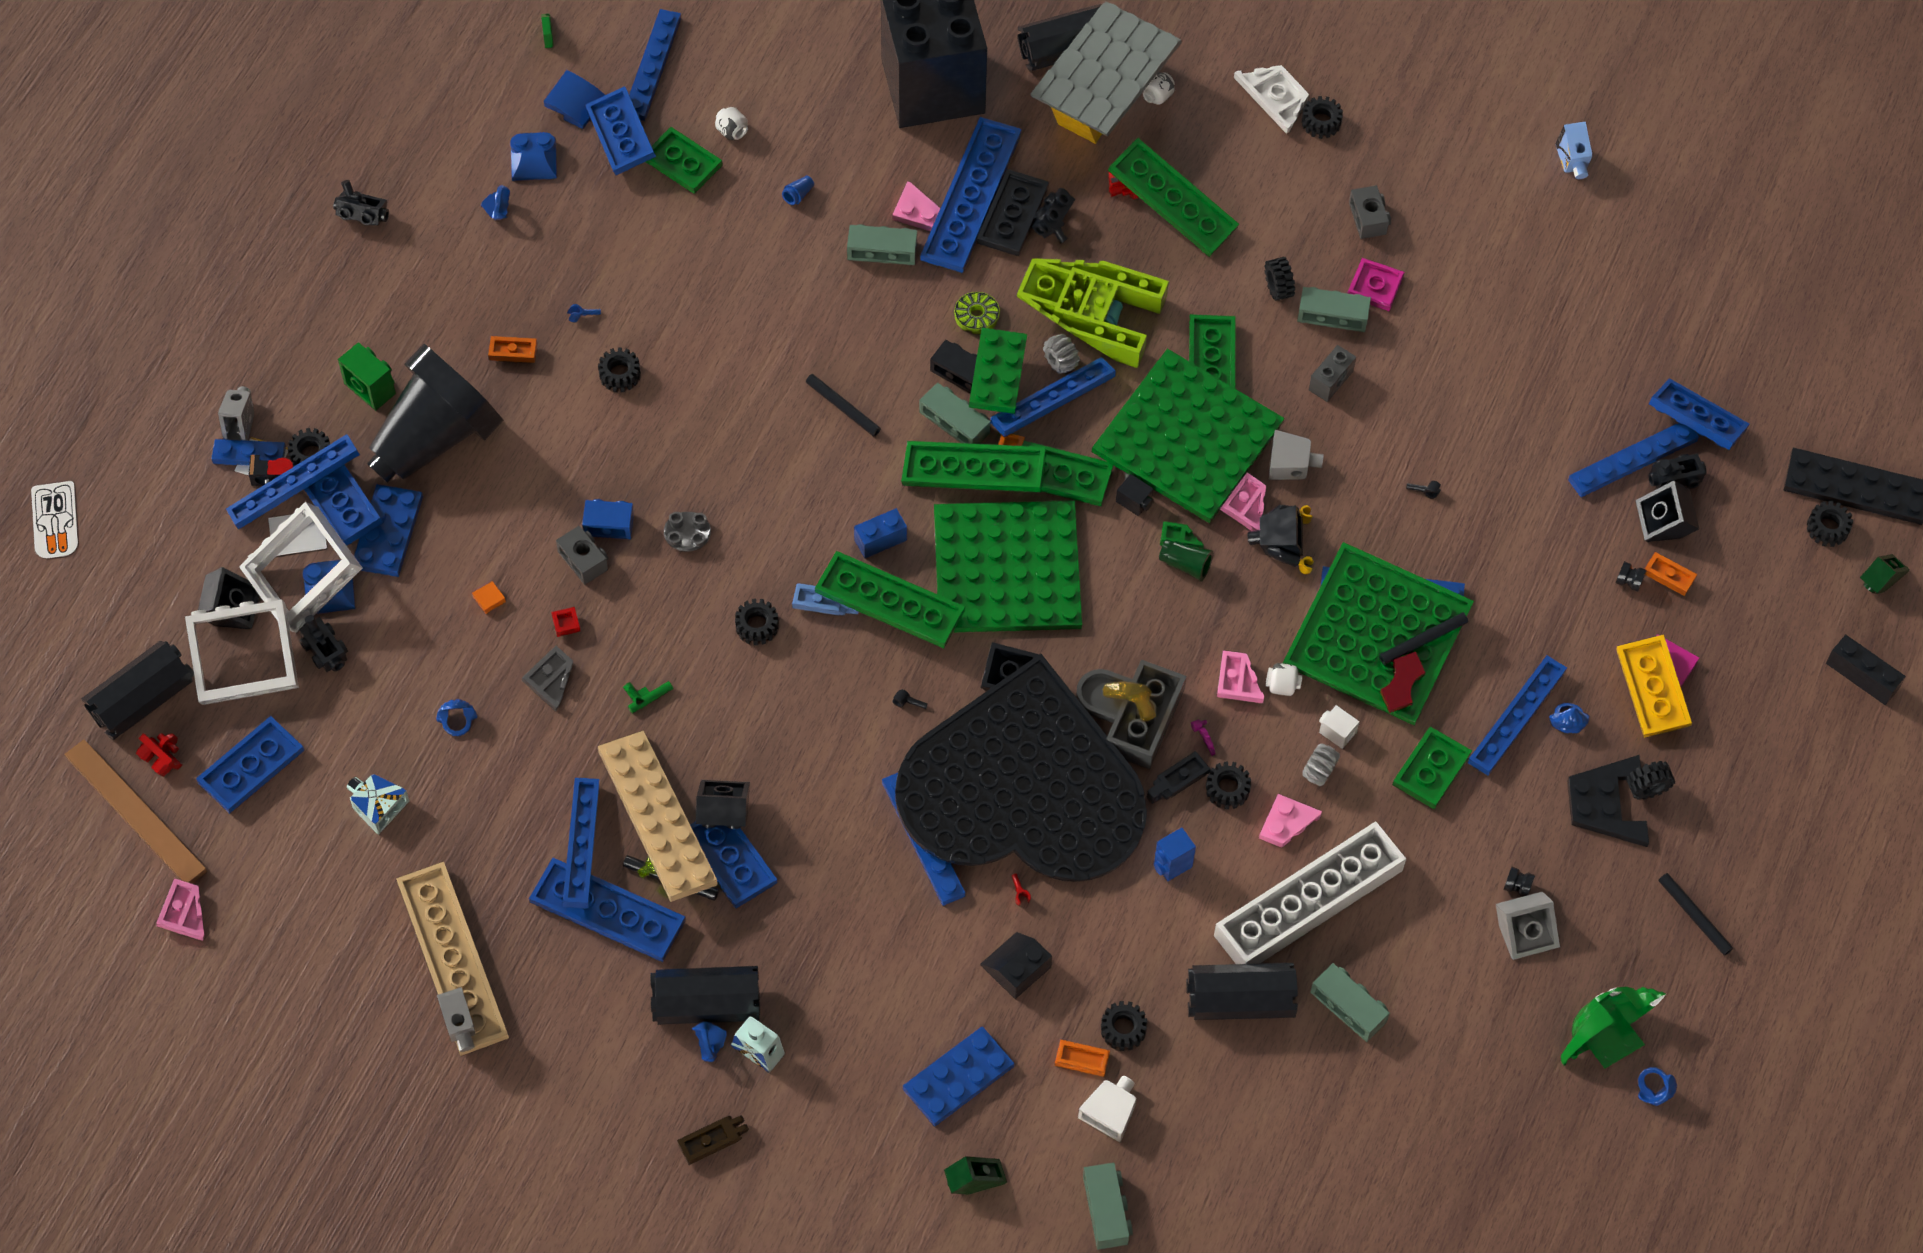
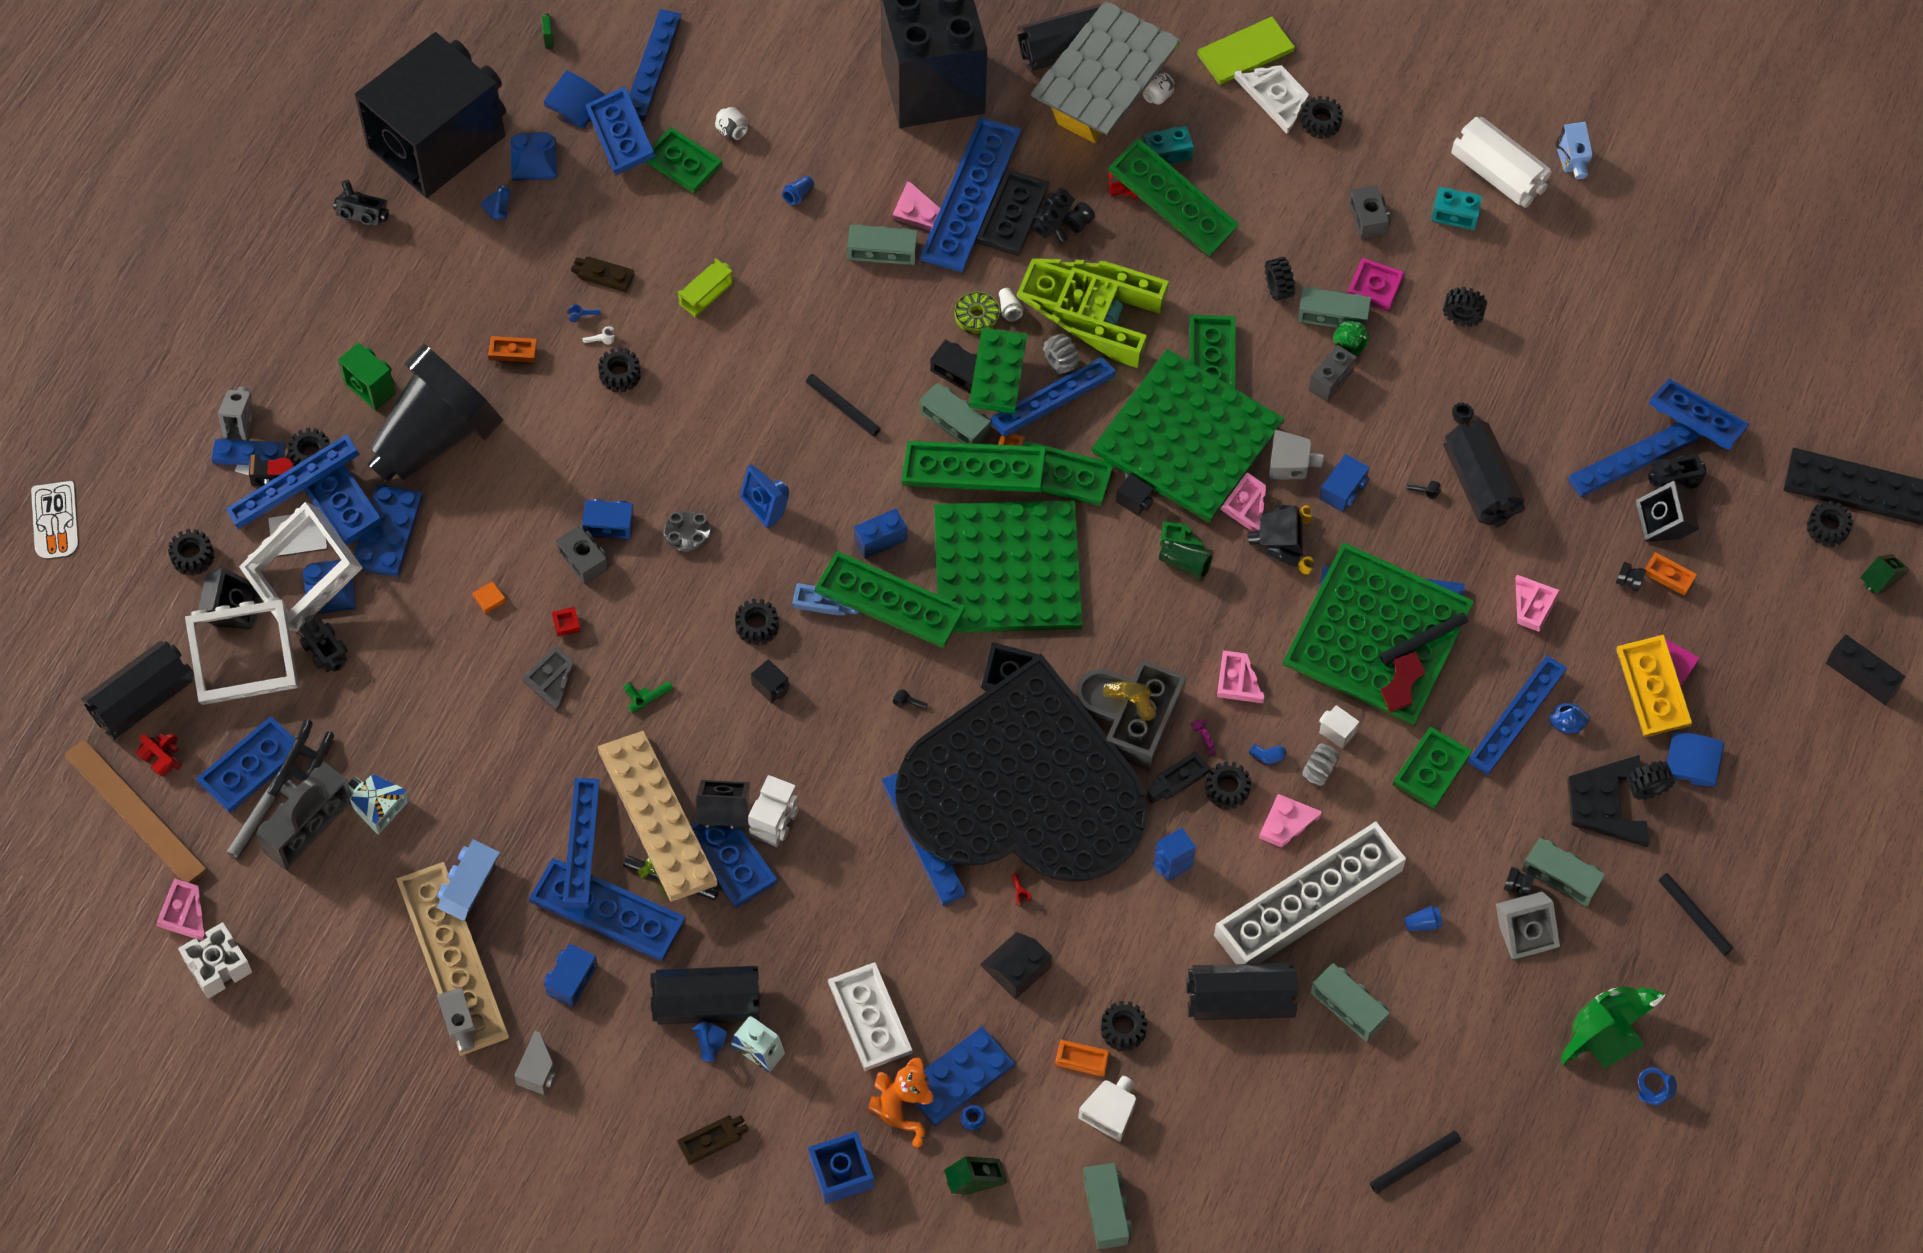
blue piece [436,699,477,736] -> none
white head [1266,663,1302,696] -> none
none -> black tyre [168,529,214,575]
none -> white brick [178,922,252,999]
none -> light grey piece [227,774,289,859]
none -> dark grey brick [256,762,352,870]
none -> black piece [267,720,334,797]
none -> black brick [355,31,507,199]
none -> light blue brick [437,839,500,921]
none -> light grey slope [514,1031,557,1095]
none -> blue brick [544,943,598,1007]
none -> dark brown hinge [571,256,635,293]
none -> white hand [582,326,615,345]
none -> lime window [678,258,733,317]
none -> blue slope [739,464,789,528]
none -> white brick [748,775,799,848]
none -> black brick [751,659,789,703]
none -> blue brick [808,1131,874,1205]
none -> white plate [828,962,912,1071]
none -> orange animal [868,1058,934,1148]
none -> blue plate [961,1105,986,1131]
none -> white cone [999,288,1023,322]
none -> black wheel [1064,202,1095,233]
none -> teal brick [1143,126,1194,164]
none -> lime tile [1197,17,1295,85]
none -> blue arm [1249,744,1287,765]
none -> blue brick [1319,454,1370,512]
none -> green piece [1333,321,1370,356]
none -> black piece [1370,1131,1461,1194]
none -> blue cone [1404,906,1443,932]
none -> teal brick [1431,187,1483,230]
none -> black tyre [1443,287,1487,327]
none -> black brick [1443,420,1525,527]
none -> white brick [1451,117,1552,208]
none -> black piece [1452,403,1474,425]
none -> bright pink wing [1515,575,1559,632]
none -> sand green brick [1522,838,1606,907]
none -> blue slope [1667,732,1725,787]

